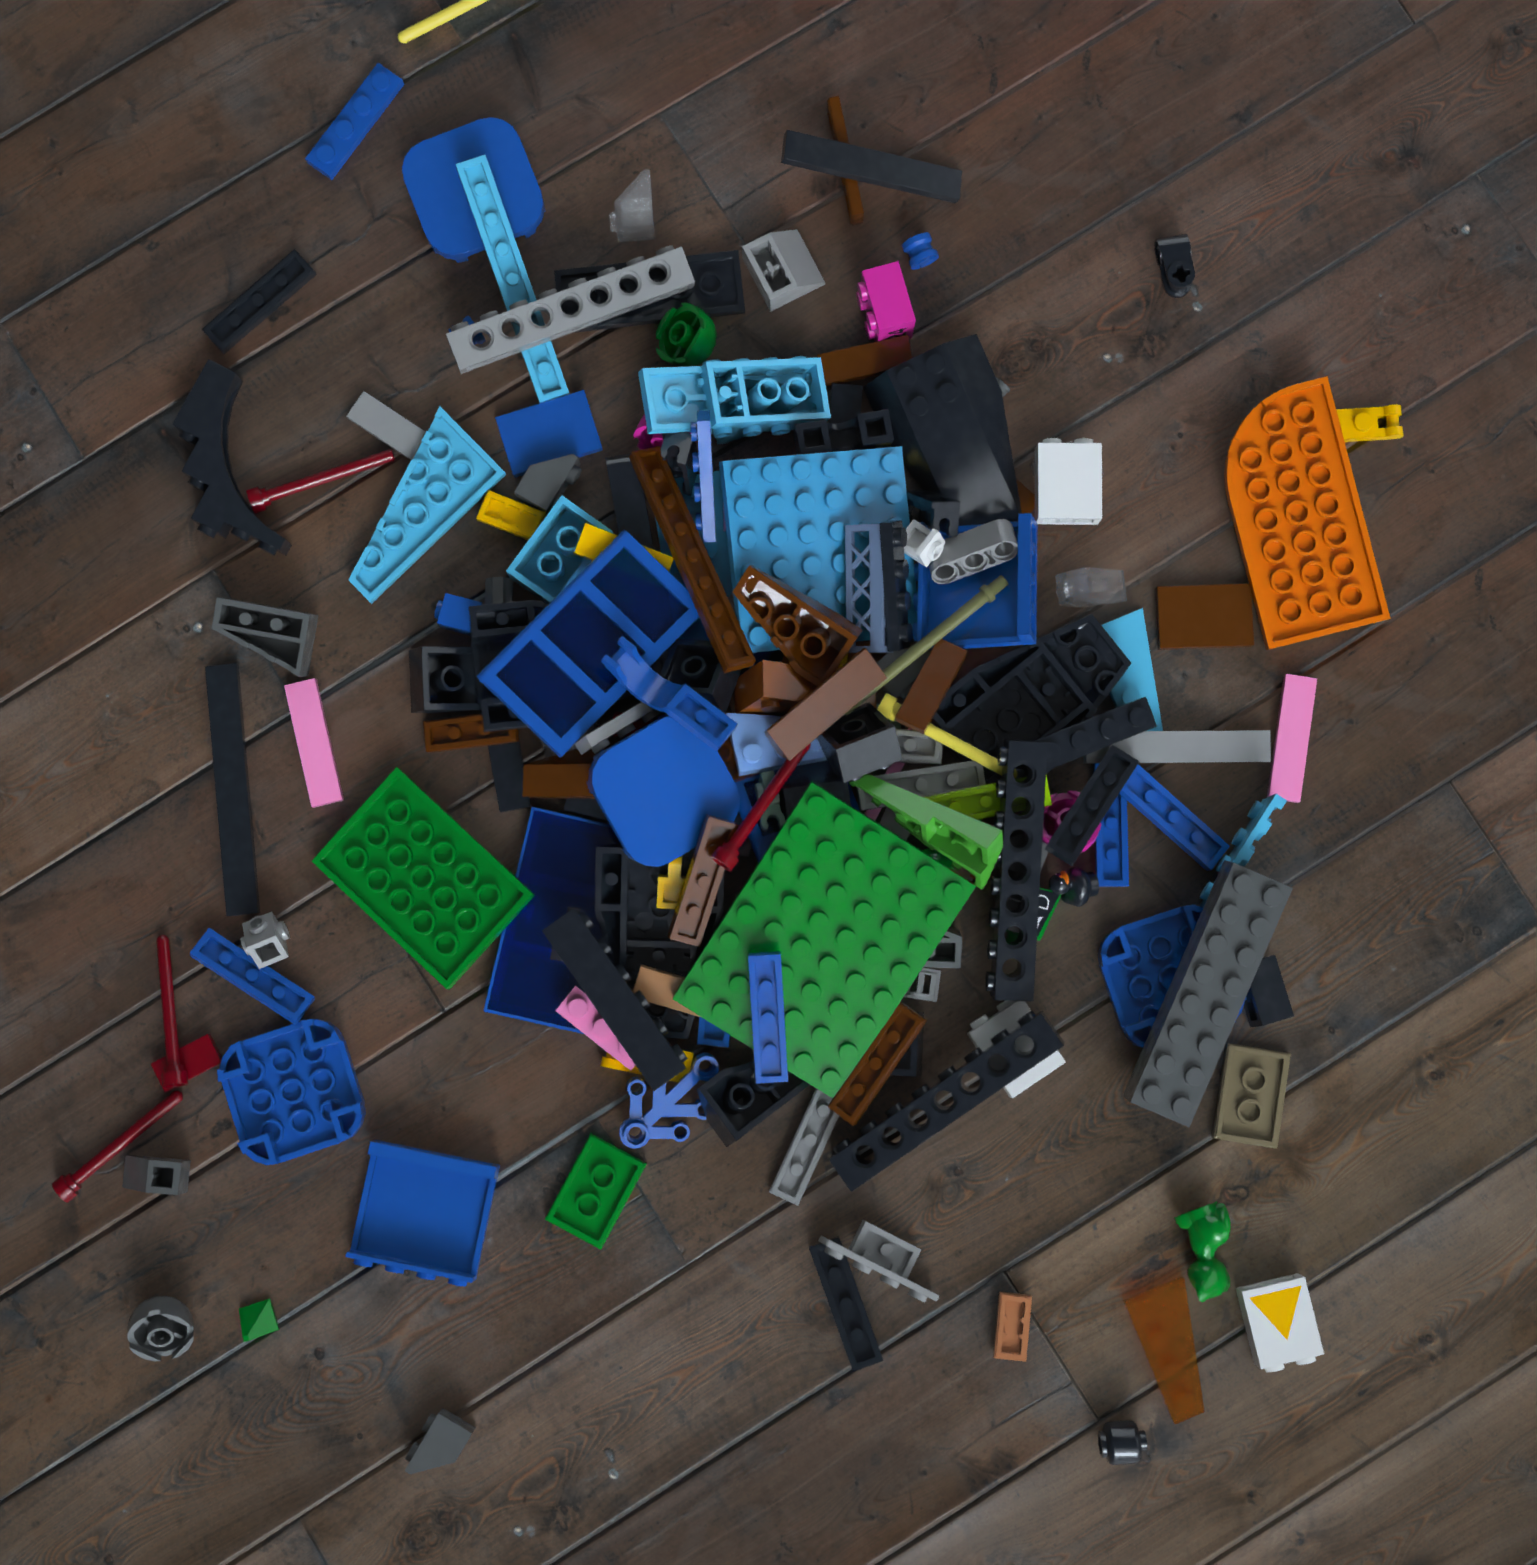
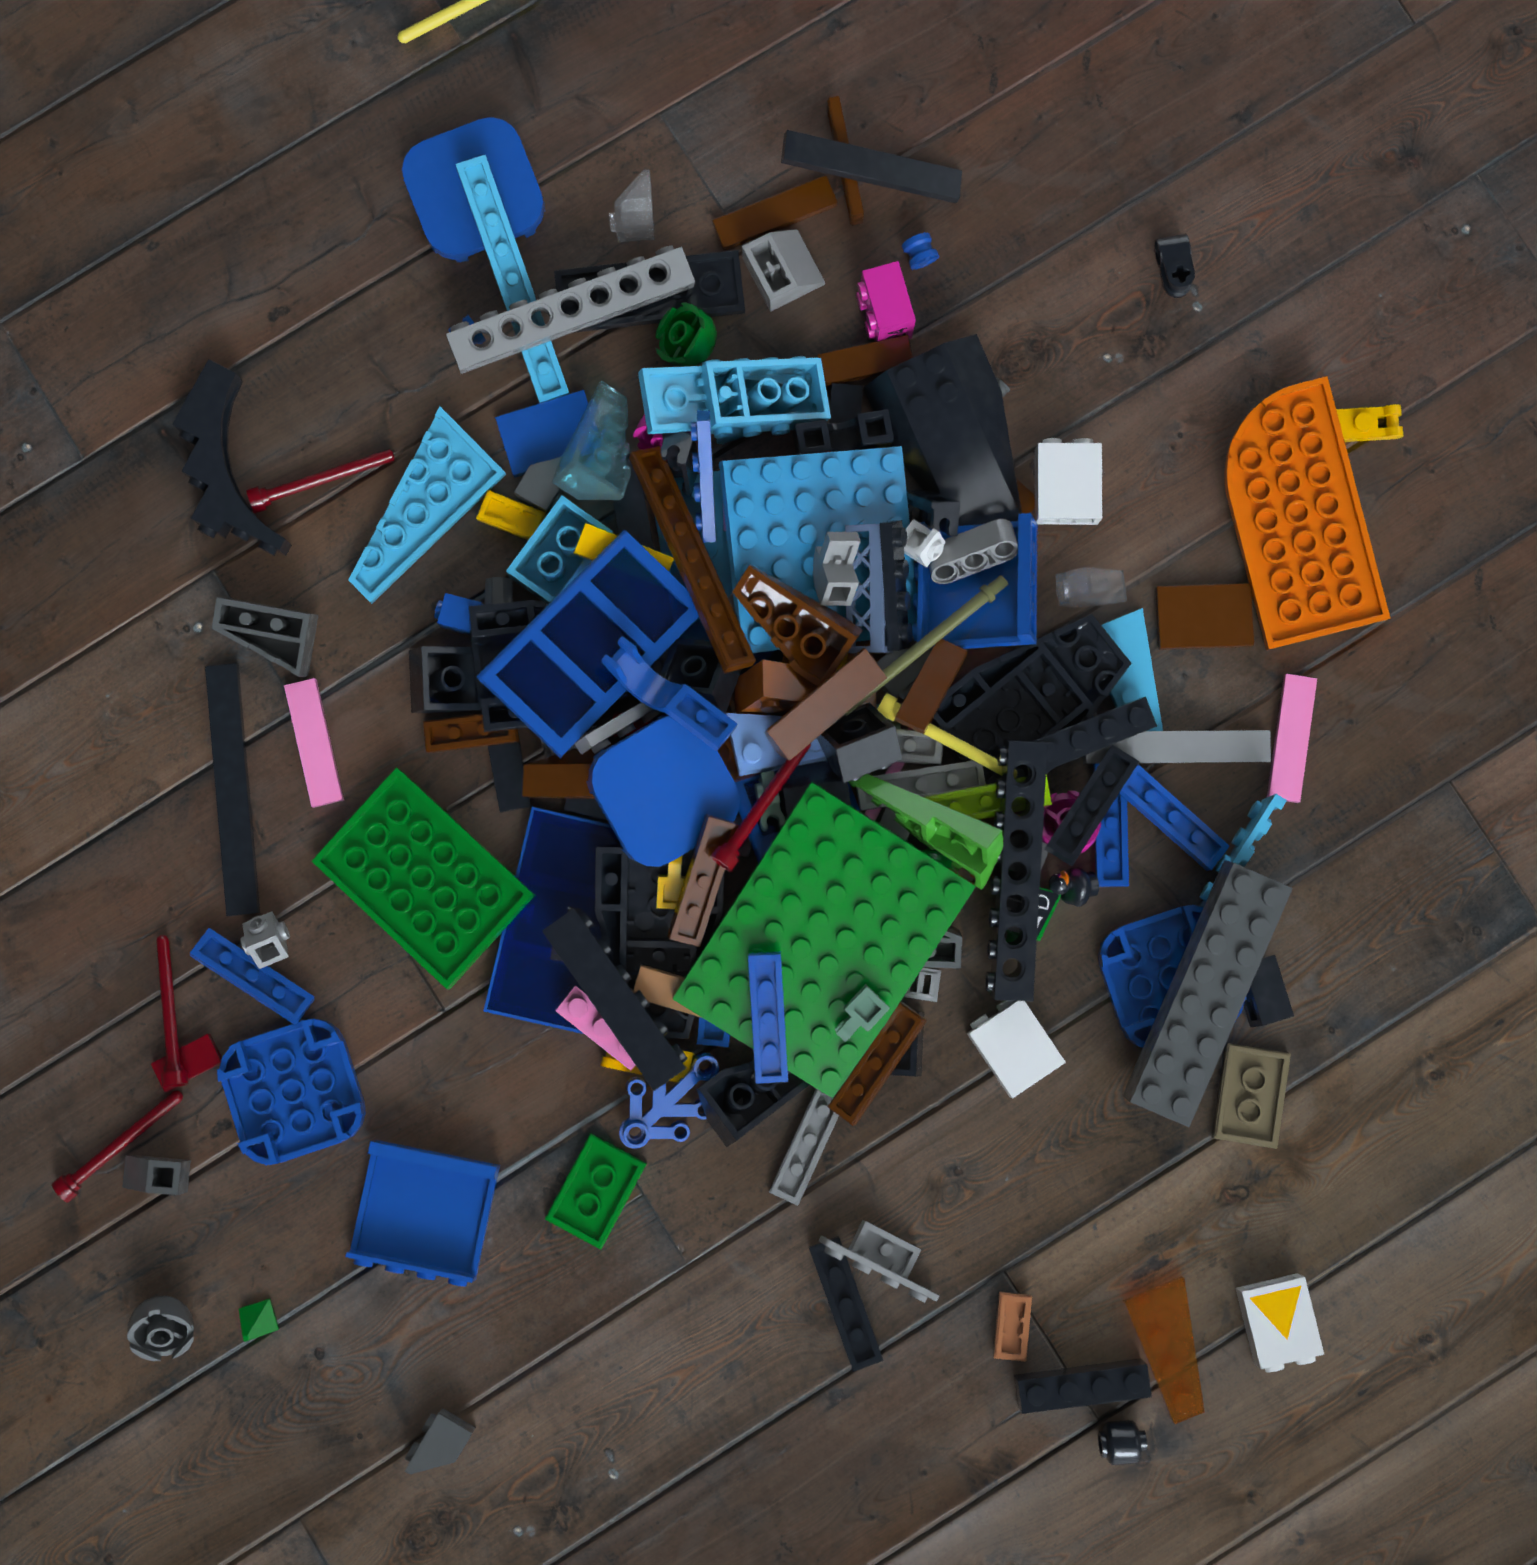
black tile [201,249,317,354] -> none
blue plate [305,63,404,180] -> none
light grey tile [346,391,426,460] -> none
black brick [829,1010,1065,1192] -> none
green animal [1174,1201,1231,1302] -> none
none -> clear light blue wedge [552,381,631,500]
none -> reddish brown tile [712,175,838,251]
none -> light grey brick [813,532,861,606]
none -> sand green plate [834,984,890,1042]
none -> black brick [1014,1358,1152,1414]

